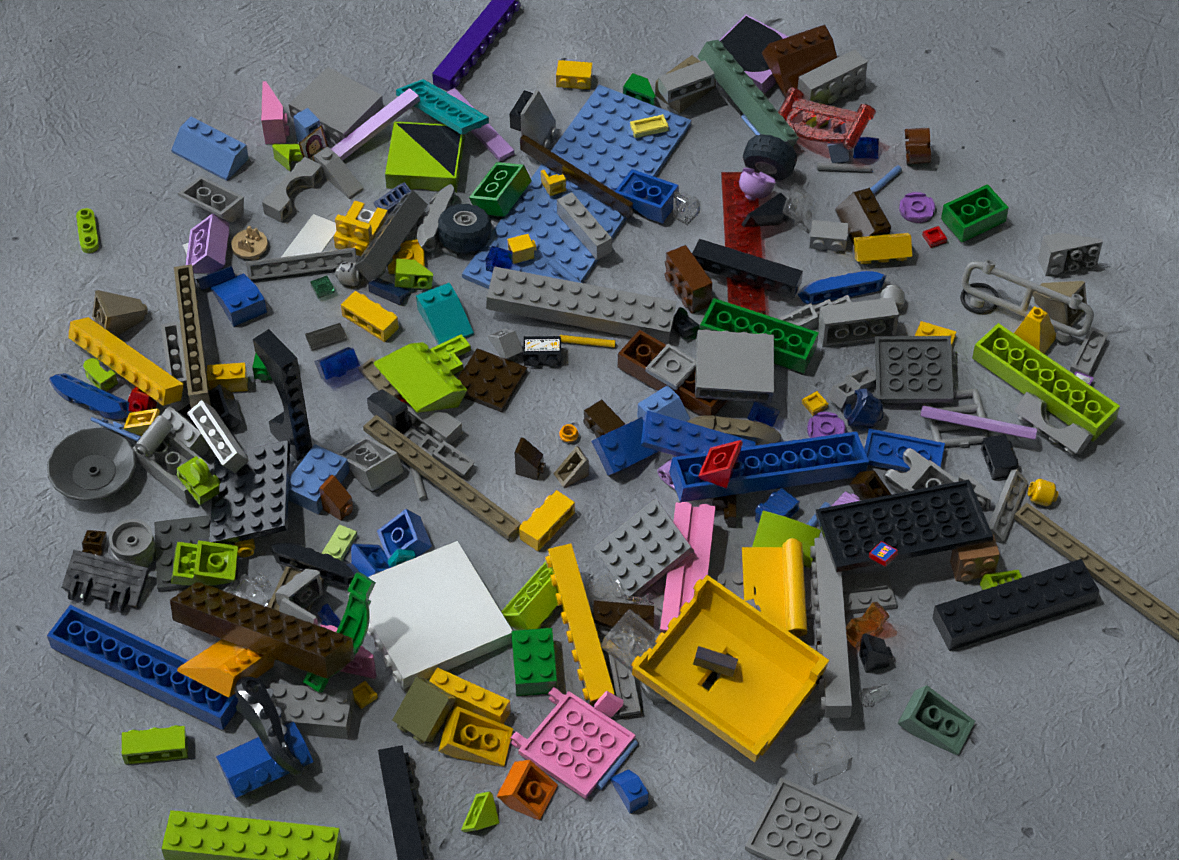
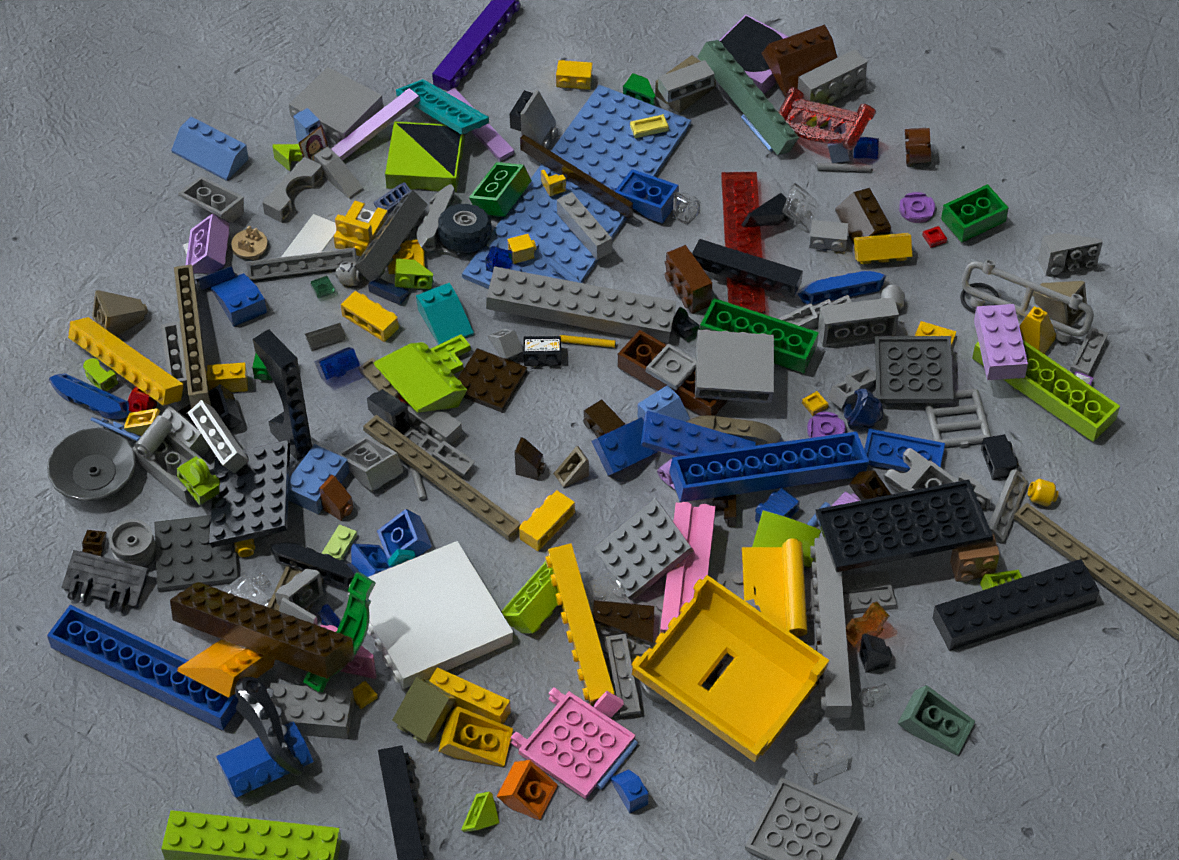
lime plate [76,208,99,253] -> none
lime brick [122,725,188,764] -> none
lime slope [171,540,238,586] -> none
bright pink slope [261,81,290,144] -> none
green brick [511,628,557,696] -> none
light orange plate [559,424,578,443] -> none
clear brick [600,609,660,672] -> none
clear hand [625,593,654,606] -> none
dark blue slope [693,646,738,677] -> none
red slope [698,440,743,488] -> none
lavender cylinder [739,168,776,201] -> none
black wheel [743,134,797,181] -> none
clear blue panel [747,402,780,427] -> none
tile [869,541,898,567] -> none
medium blue bar [870,165,902,194] -> none
lavender tile [920,406,1037,440] -> none
light grey arch [1014,392,1094,455] -> none
none -> lavender brick [974,304,1028,380]

